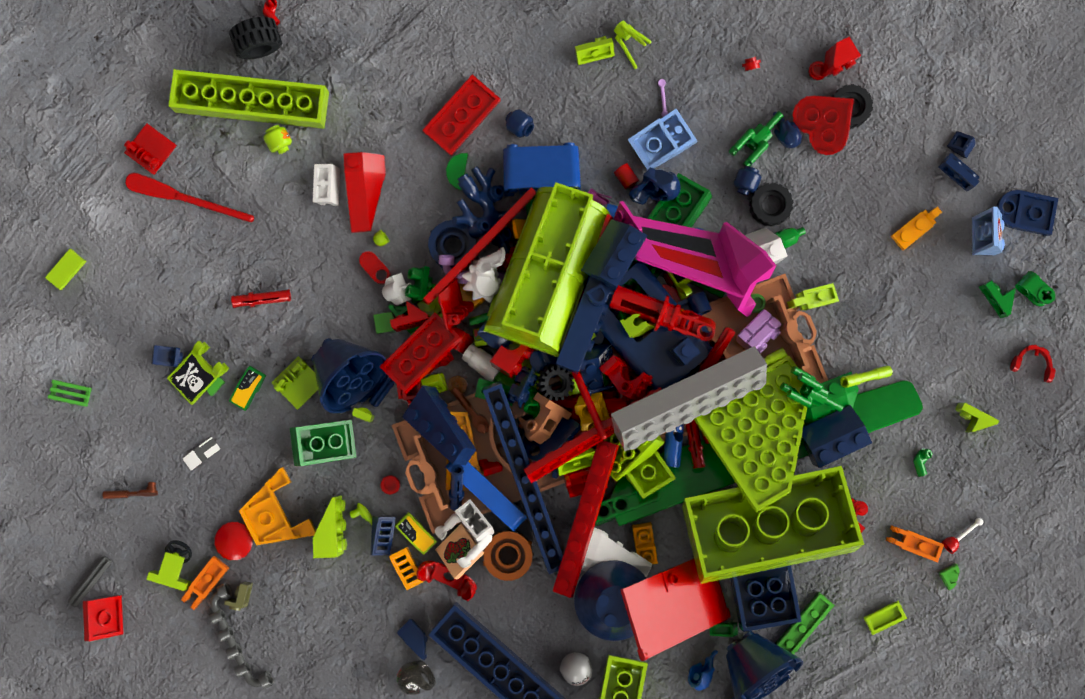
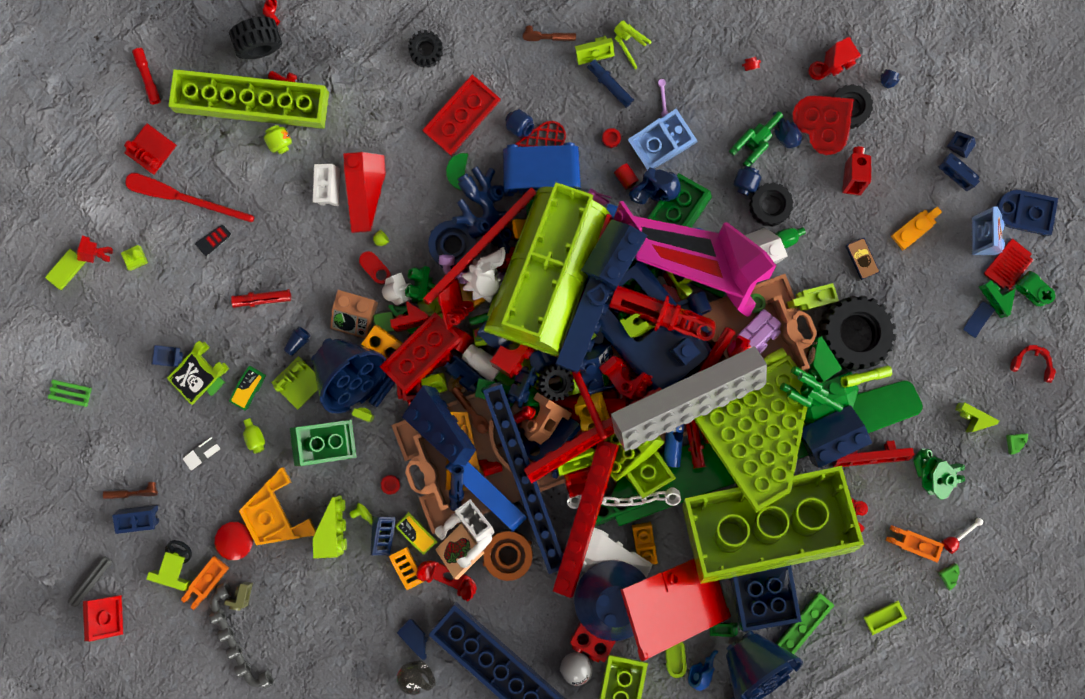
none -> red piece [77,236,113,263]
none -> dark blue hinge [112,505,159,534]
none -> lime tile [121,245,148,271]
none -> red piece [132,48,161,105]
none -> black sticker [195,225,231,256]
none -> lime plant [243,418,265,454]
none -> red arm [268,71,297,82]
none -> dark blue cone [284,326,311,356]
none -> nougat slope [330,290,378,338]
none -> light orange brick [362,325,403,360]
none -> black tyre [408,30,443,68]
none -> dark blue hinge [444,355,483,392]
none -> red arm [514,406,536,423]
none -> red window [515,121,566,147]
none -> copper piece [523,25,576,41]
none -> white piece [567,488,681,509]
none -> red brick [570,621,616,663]
none -> dark blue pin [587,59,634,108]
none -> red tile [602,128,621,148]
none -> lime tile [665,642,687,678]
none -> red piece [727,335,752,358]
none -> green slope [807,336,842,382]
none -> black tyre [817,295,897,370]
none -> red hinge [832,440,914,467]
none -> red torso [842,146,871,195]
none -> tile [845,238,880,280]
none -> dark blue plate [881,69,900,88]
none -> green hinge [921,456,965,500]
none -> dark blue sticker [963,301,995,338]
none -> red window [983,238,1033,290]
none -> bright green tile [1006,434,1028,455]

